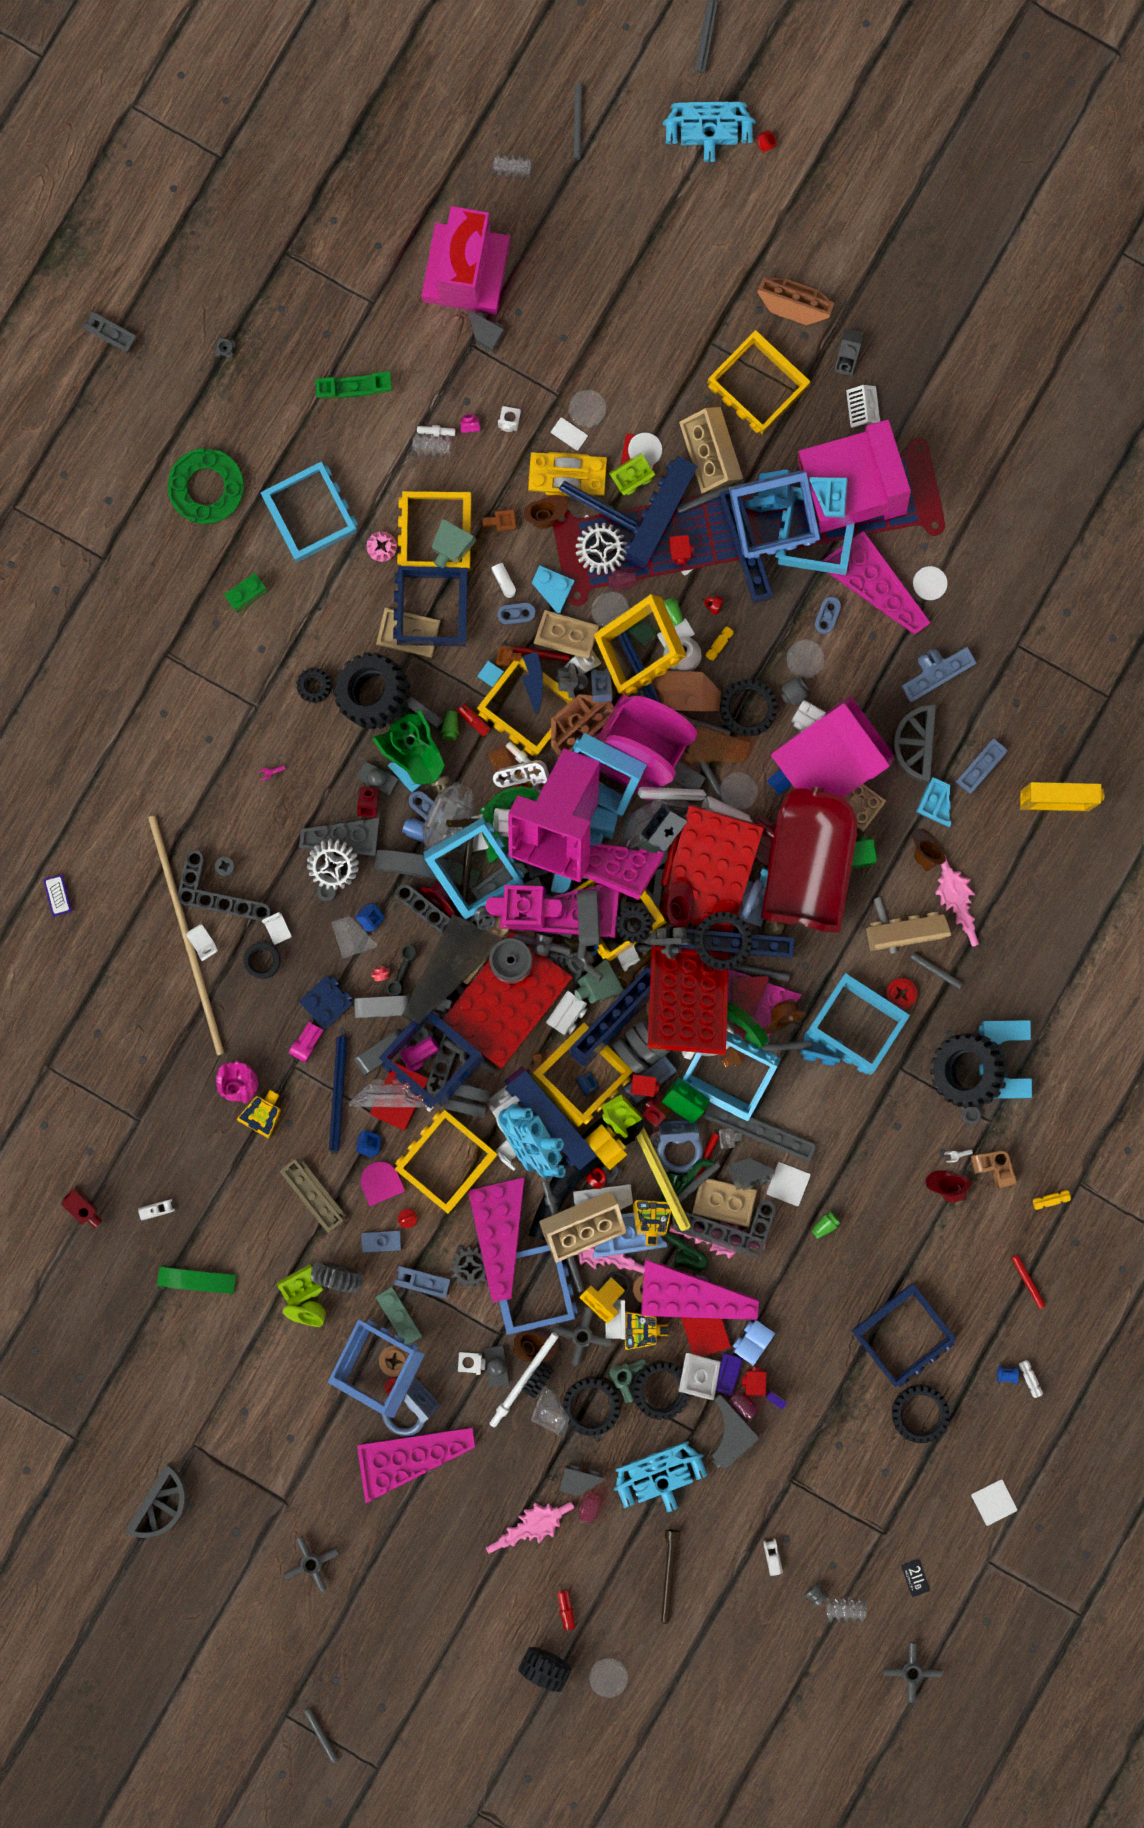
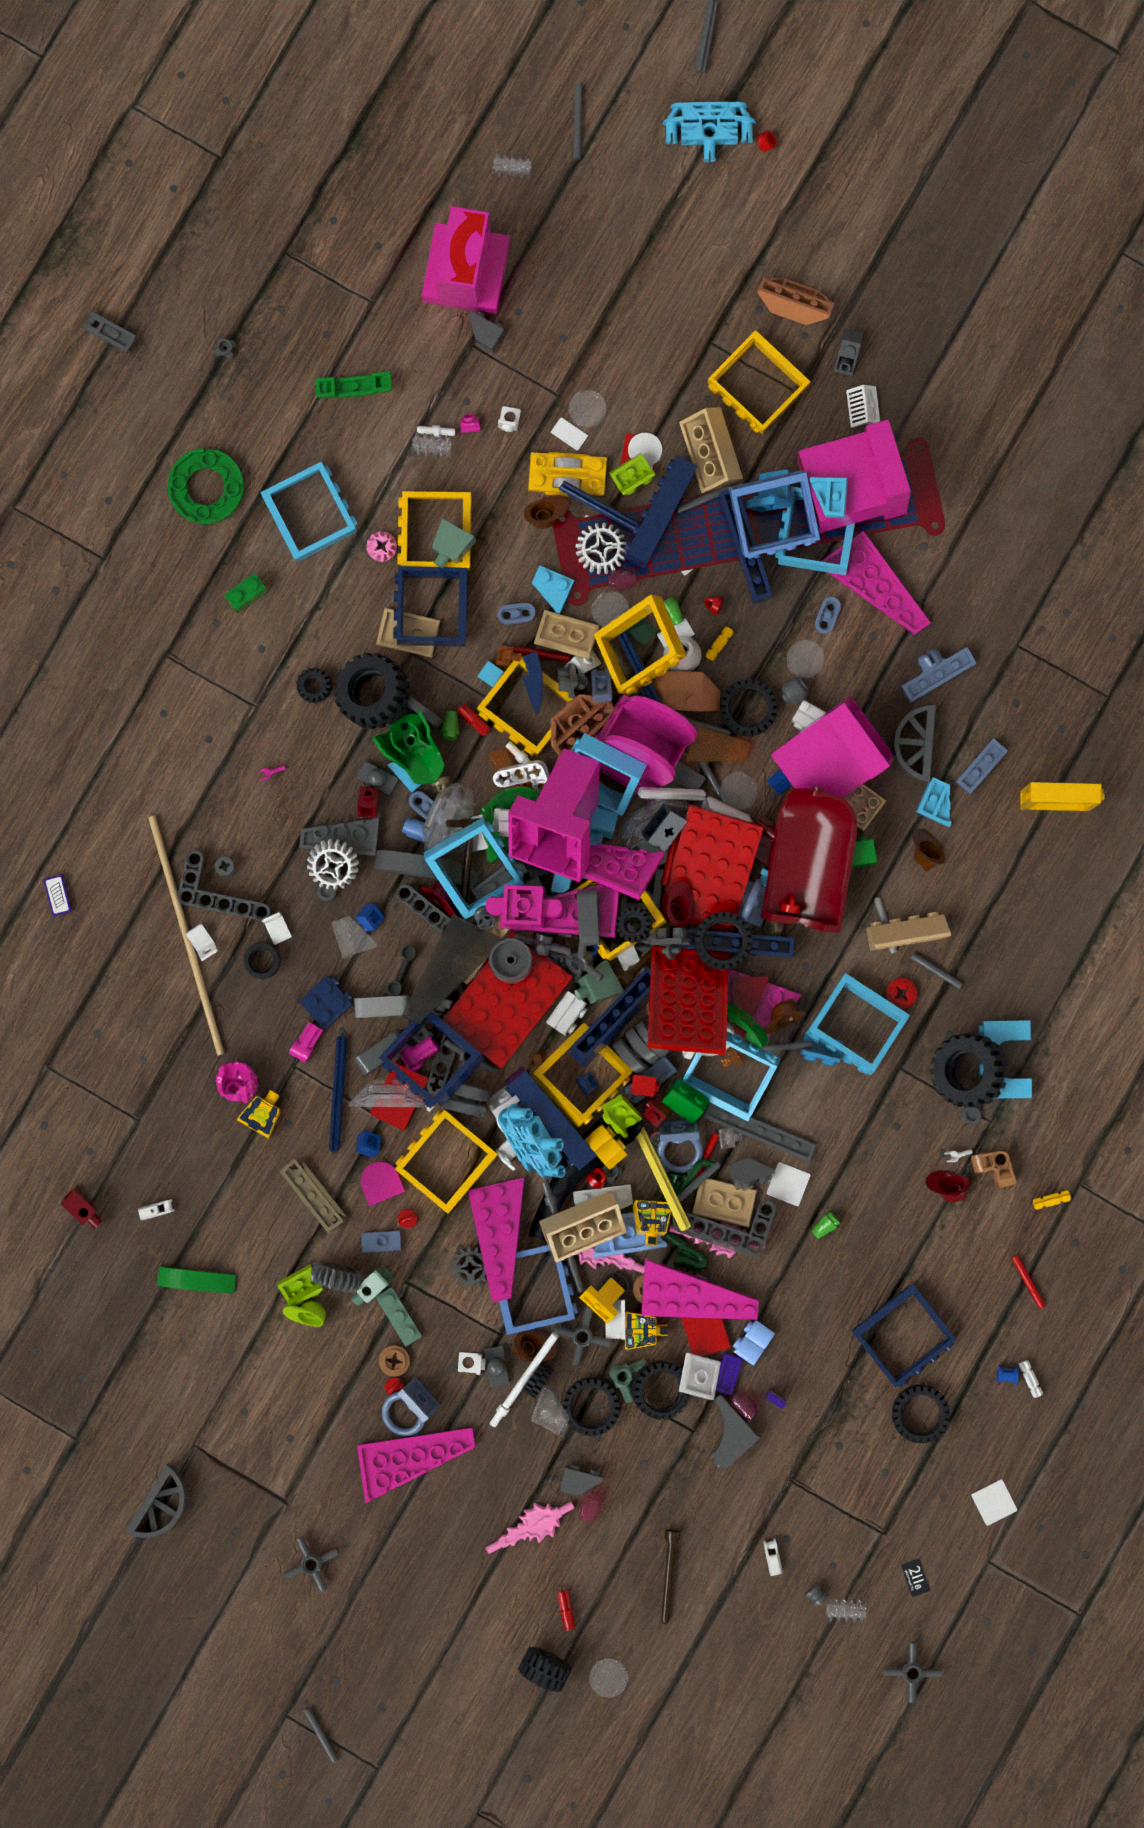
medium blue window [328,1319,425,1418] -> none
coral plate [371,966,390,981] -> none
sand blue plate [394,1266,451,1298] -> none
dark orange plate [482,510,516,532] -> none
white bar [491,563,516,598] -> none
medium azure piece [614,1441,708,1512] -> none
red brick [669,535,694,565] -> none
dark grey bar [732,964,790,982] -> none
red brick [742,1367,766,1396] -> none
white sticker [913,566,947,600] -> none
bright pink piece [935,856,979,947] -> none
none -> sand green torso [351,1264,396,1306]
none -> red tile [781,895,801,914]

